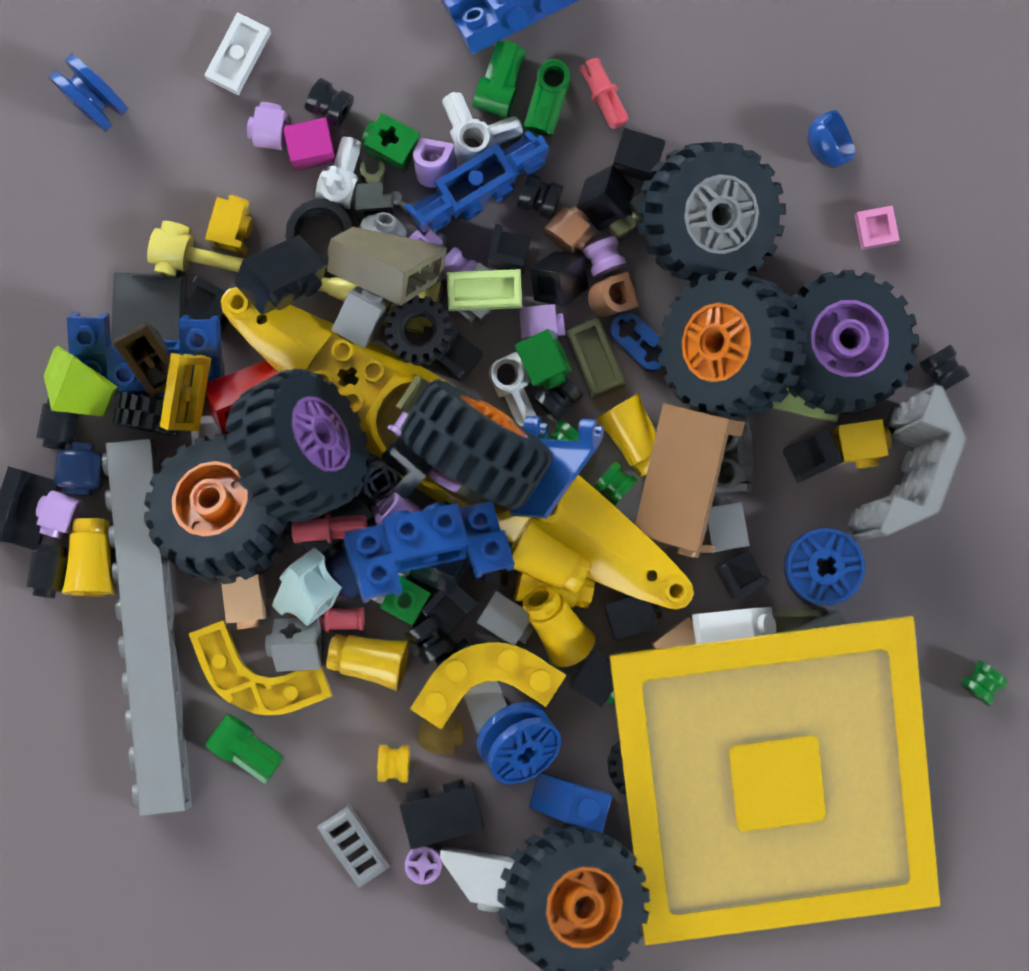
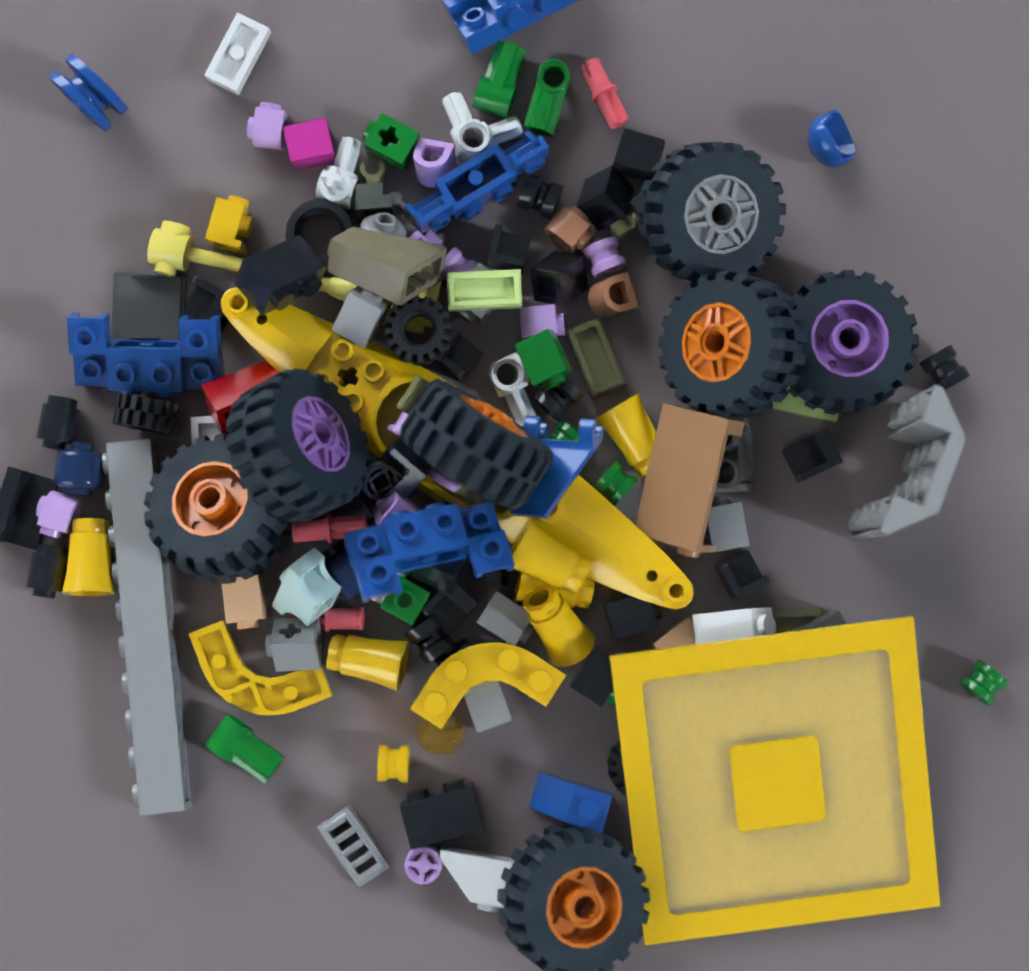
lime slope [44,346,118,416] -> none
dark brown slope [112,322,171,398] -> none
yellow tile [160,353,211,431] -> none
black wheel [305,78,354,128] -> none
blue wheel [476,702,561,785] -> none
blue beam [610,312,663,372] -> none
blue wheel [783,528,865,606] -> none
yellow brick [832,419,892,469] -> none
bright pink plate [854,205,900,250] -> none

